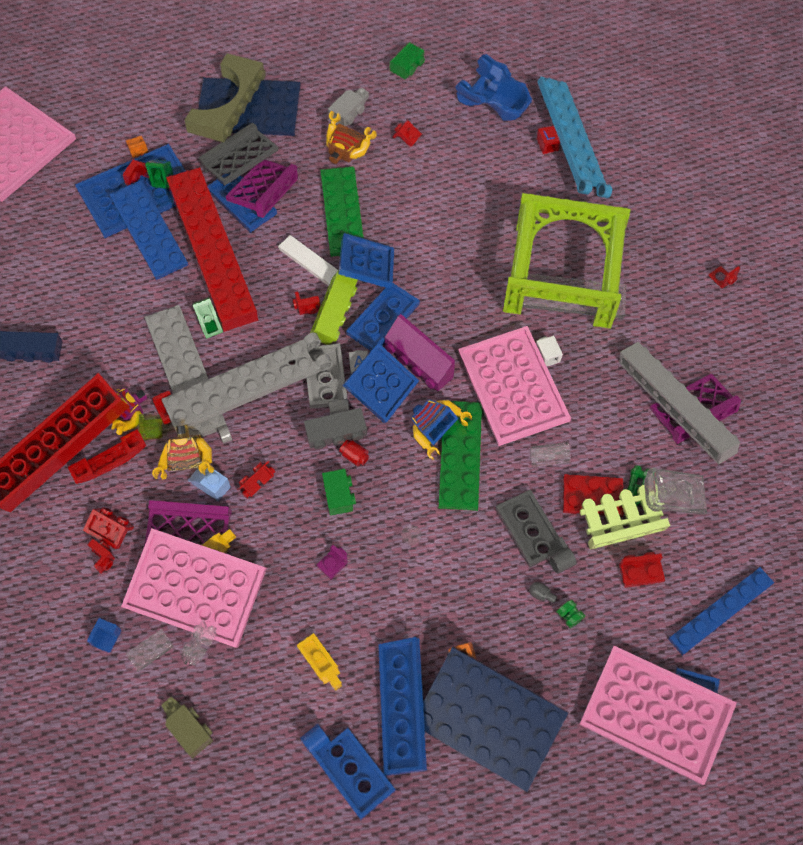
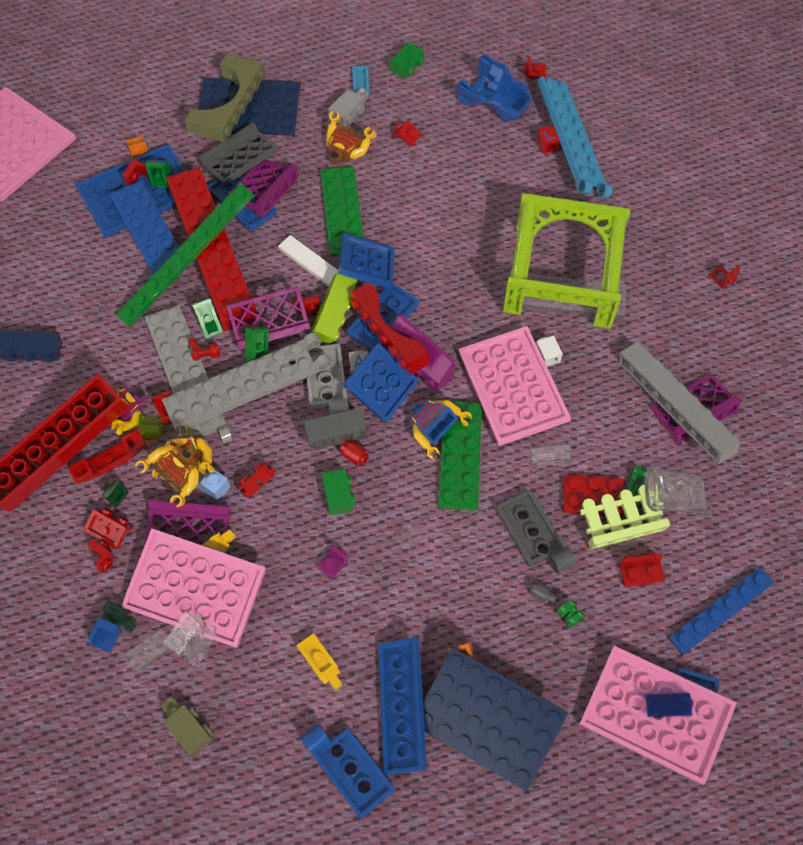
none -> dark green tile [101,480,129,508]
none -> clear green plate [103,600,137,633]
none -> green plate [116,183,255,327]
none -> torso [135,444,200,507]
none -> clear hinge [164,611,202,656]
none -> red piece [188,338,220,361]
none -> magenta fence [226,286,311,349]
none -> green slope [244,327,269,364]
none -> red arch [350,283,429,375]
none -> dark azure tile [352,66,370,94]
none -> red bracket [523,57,547,79]
none -> clear blue plate [645,693,693,718]

